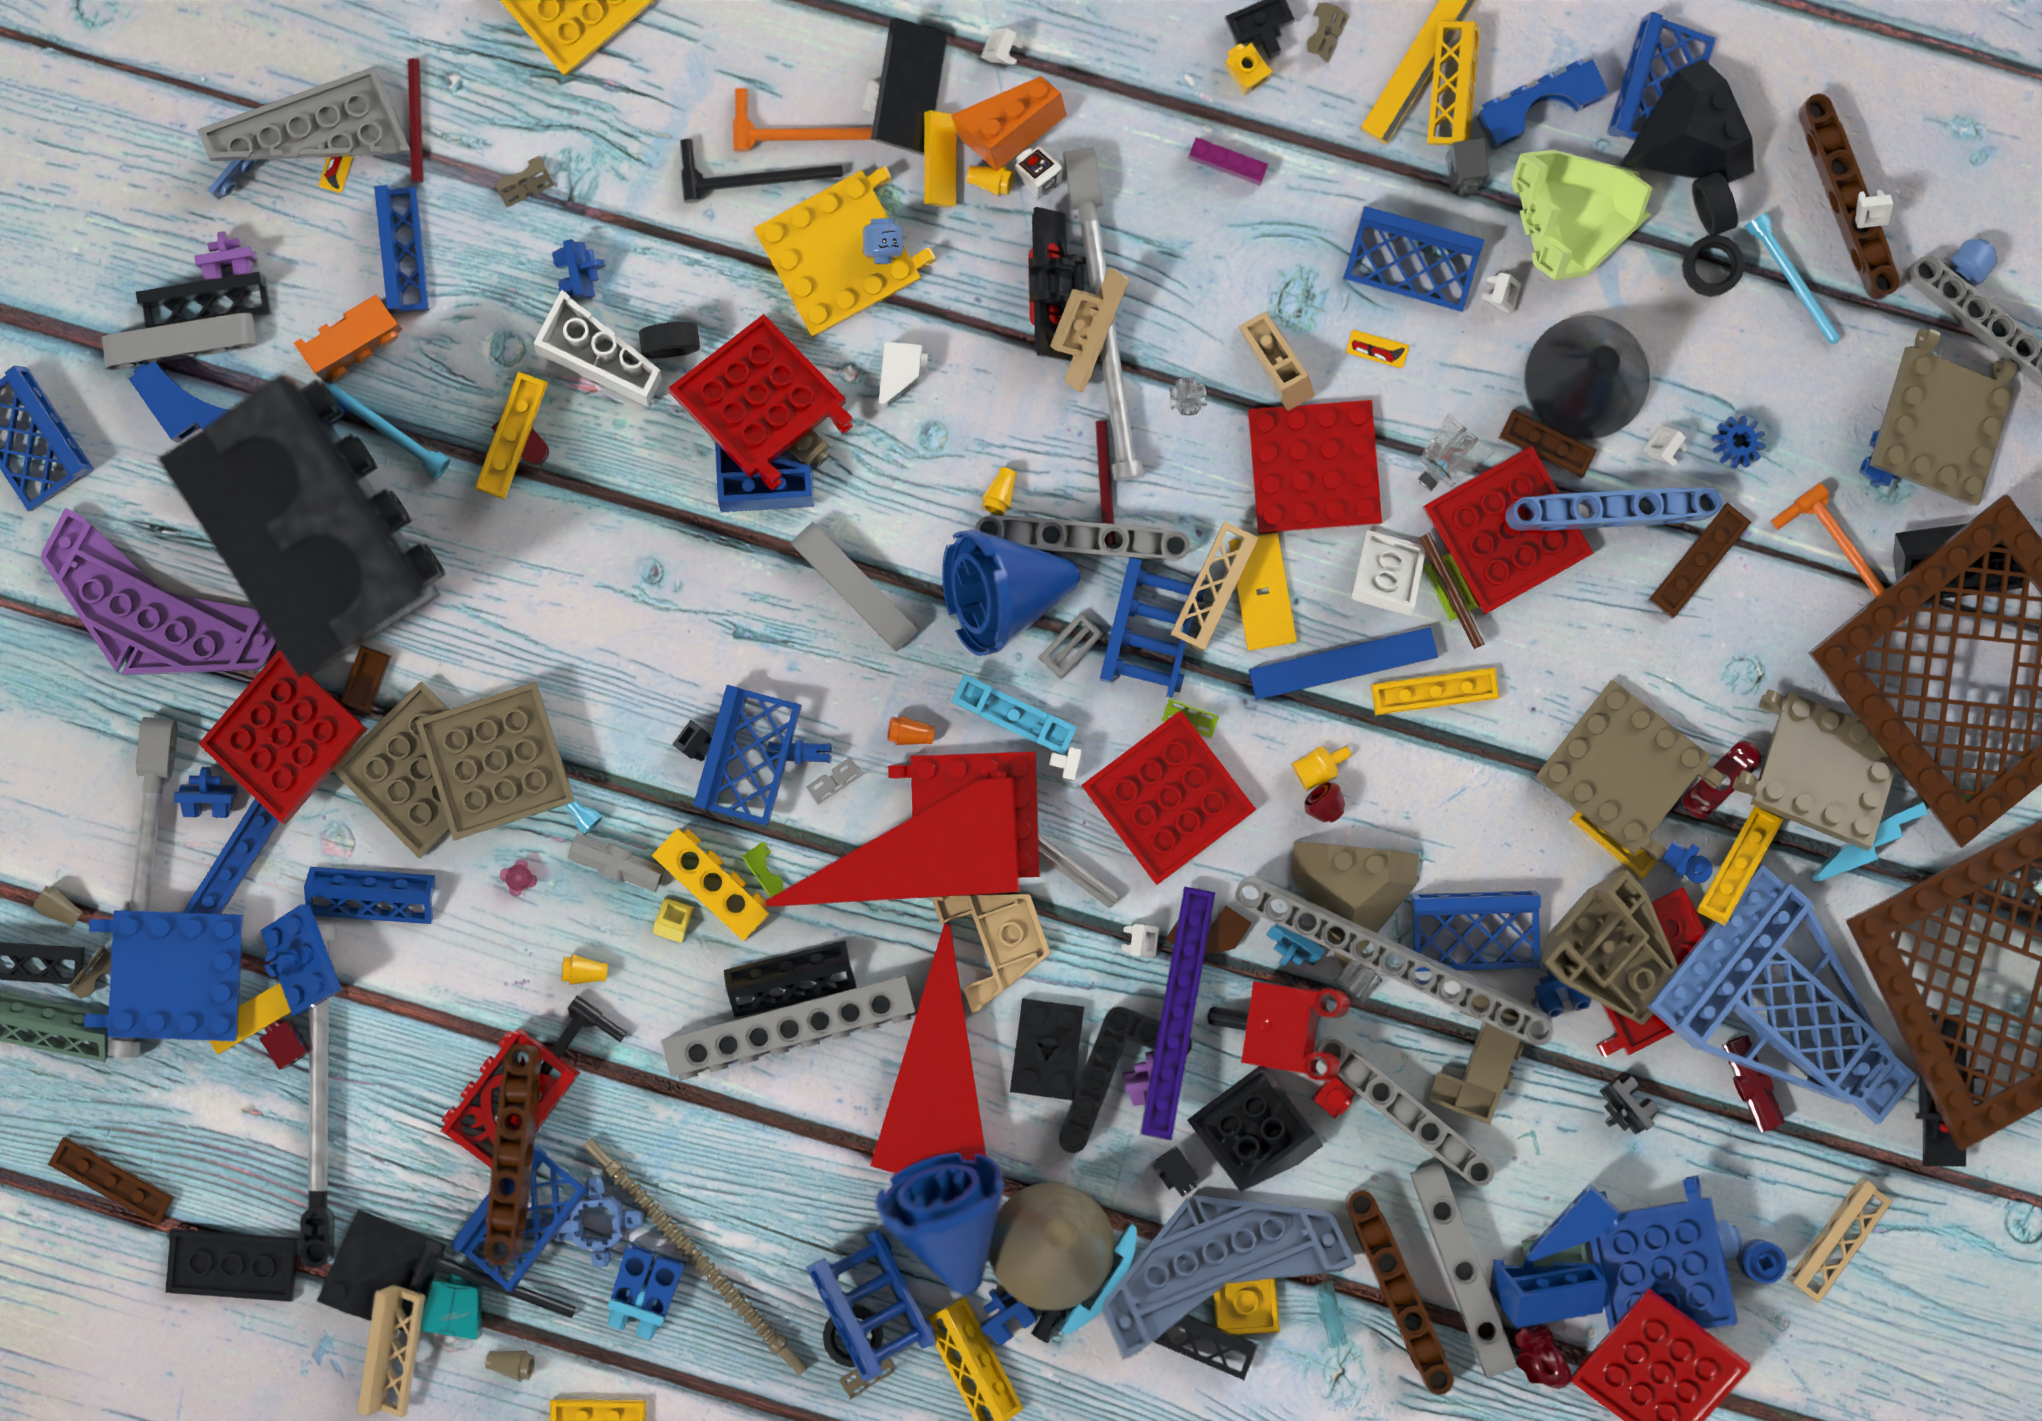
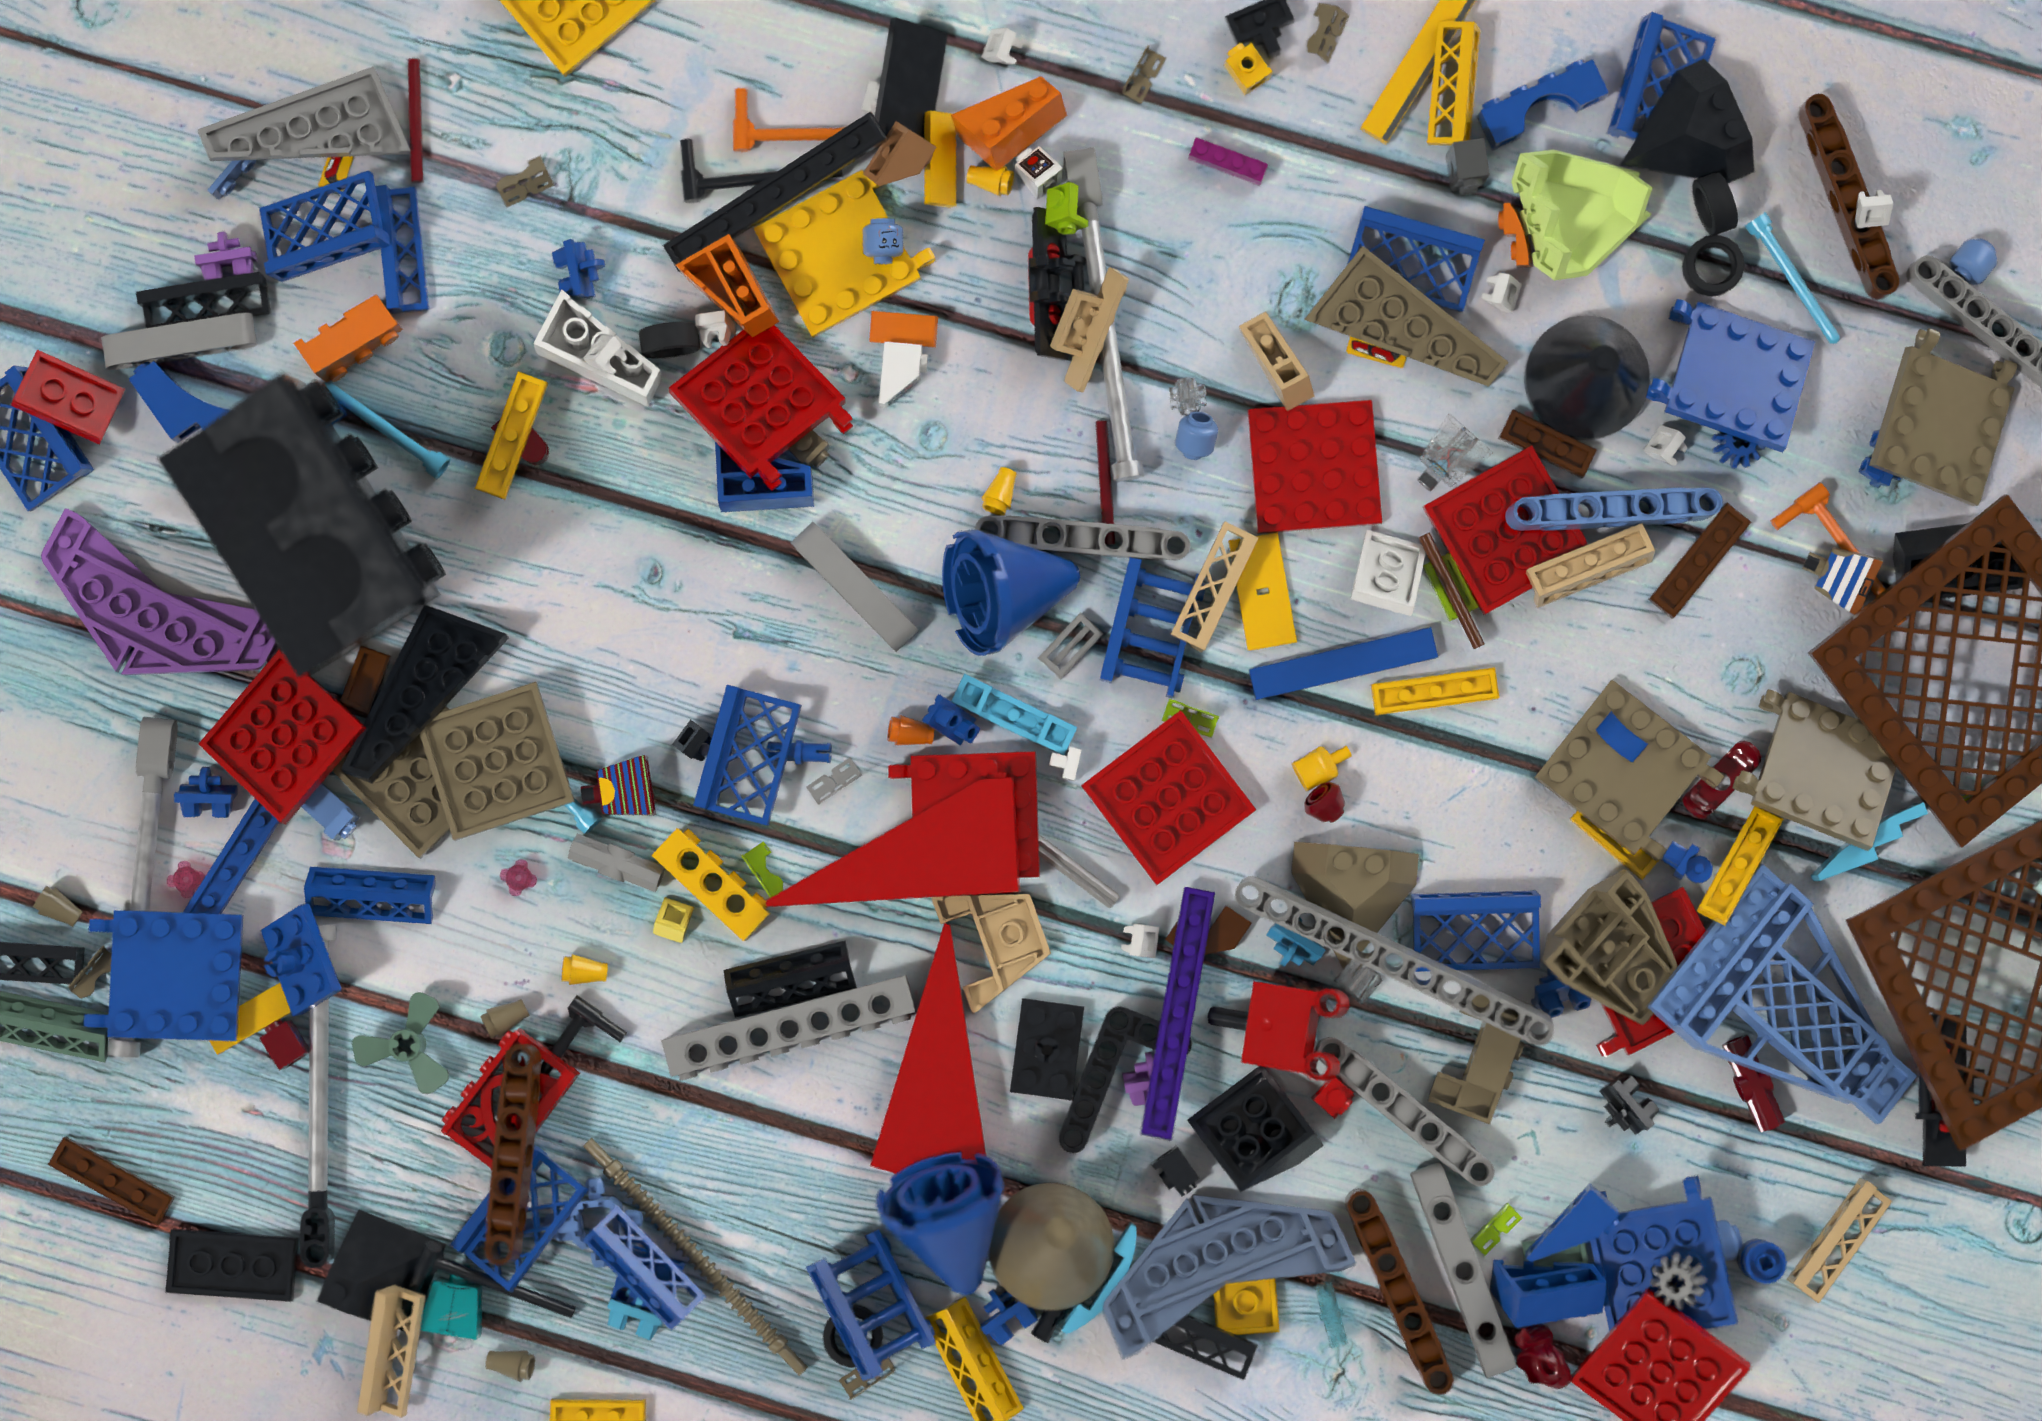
none -> red tile [11,350,126,445]
none -> clear pink plate [167,861,205,898]
none -> blue fence [259,171,391,282]
none -> medium blue bracket [301,783,360,841]
none -> black wing [341,604,509,783]
none -> sand green piece [352,992,449,1094]
none -> dark tan cone [480,999,530,1038]
none -> torso [581,755,656,816]
none -> blue fence [582,1205,706,1330]
none -> white tile [583,335,627,374]
none -> black tile [663,112,888,273]
none -> orange wedge [676,234,780,337]
none -> white tile [695,310,736,348]
none -> medium nougat slope [863,121,936,186]
none -> orange slope [869,311,938,348]
none -> blue hips [922,694,980,746]
none -> lime bracket [1045,182,1088,235]
none -> dark tan piece [1122,46,1166,104]
none -> medium blue head [1175,411,1218,460]
none -> dark tan wing [1304,246,1509,387]
none -> lime piece [1470,1203,1522,1256]
none -> orange slope [1498,203,1533,267]
none -> tan fence [1526,523,1655,608]
none -> blue sticker [1596,711,1648,762]
none -> plate [1646,299,1815,453]
none -> light grey gear [1650,1253,1706,1309]
none -> torso [1802,547,1883,615]

